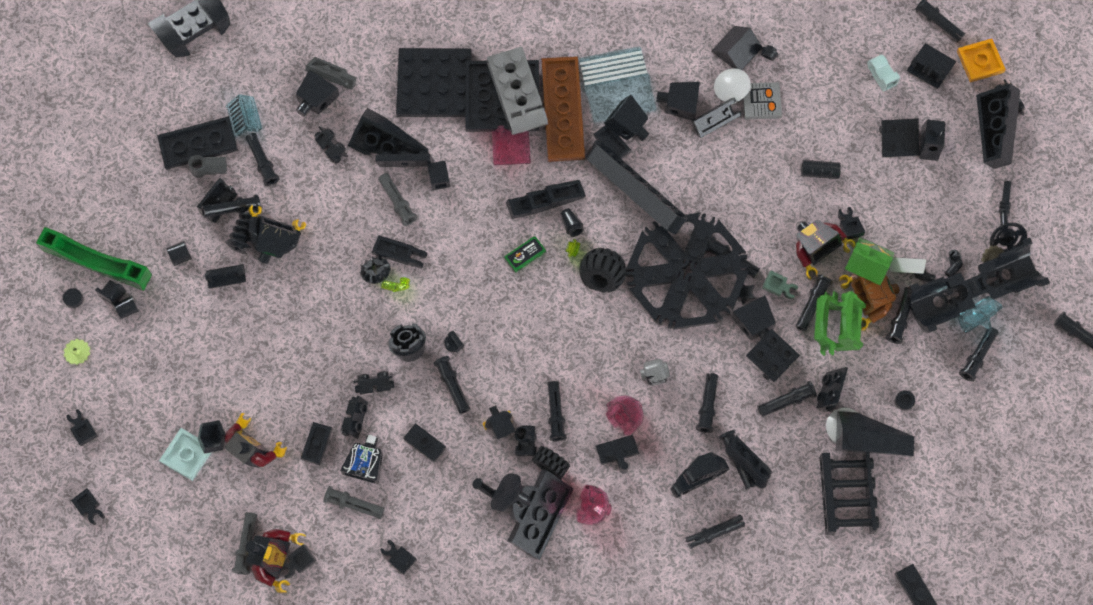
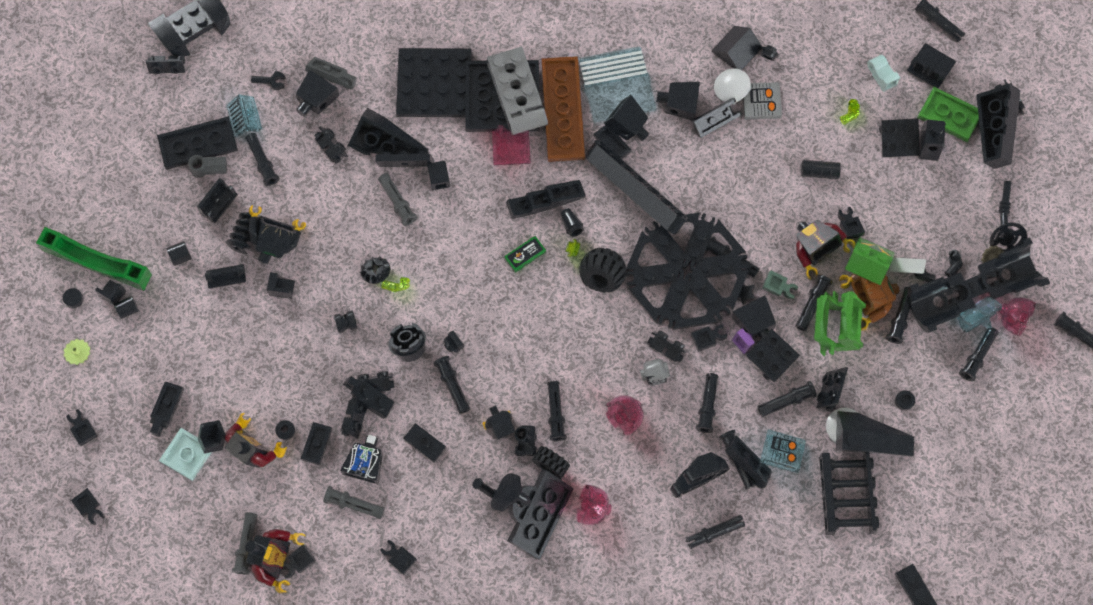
black pin [201,194,261,218] -> none
black hinge [372,235,428,268] -> none
black plate [595,434,639,474] -> none
light orange plate [956,38,1006,83] -> none
none -> black hinge [146,55,186,74]
none -> black hinge [150,381,184,437]
none -> black bar [251,71,286,90]
none -> black panel [267,272,295,299]
none -> black plate [275,420,295,440]
none -> black wheel [334,310,358,333]
none -> black hinge [343,376,394,419]
none -> black hinge [647,330,688,362]
none -> black plate [691,324,728,352]
none -> medium lavender plate [732,328,755,354]
none -> clear light blue tile [760,429,806,473]
none -> clear neon green arm [840,99,860,125]
none -> bright green tile [917,87,979,142]
none -> clear pink cylinder [999,297,1036,336]

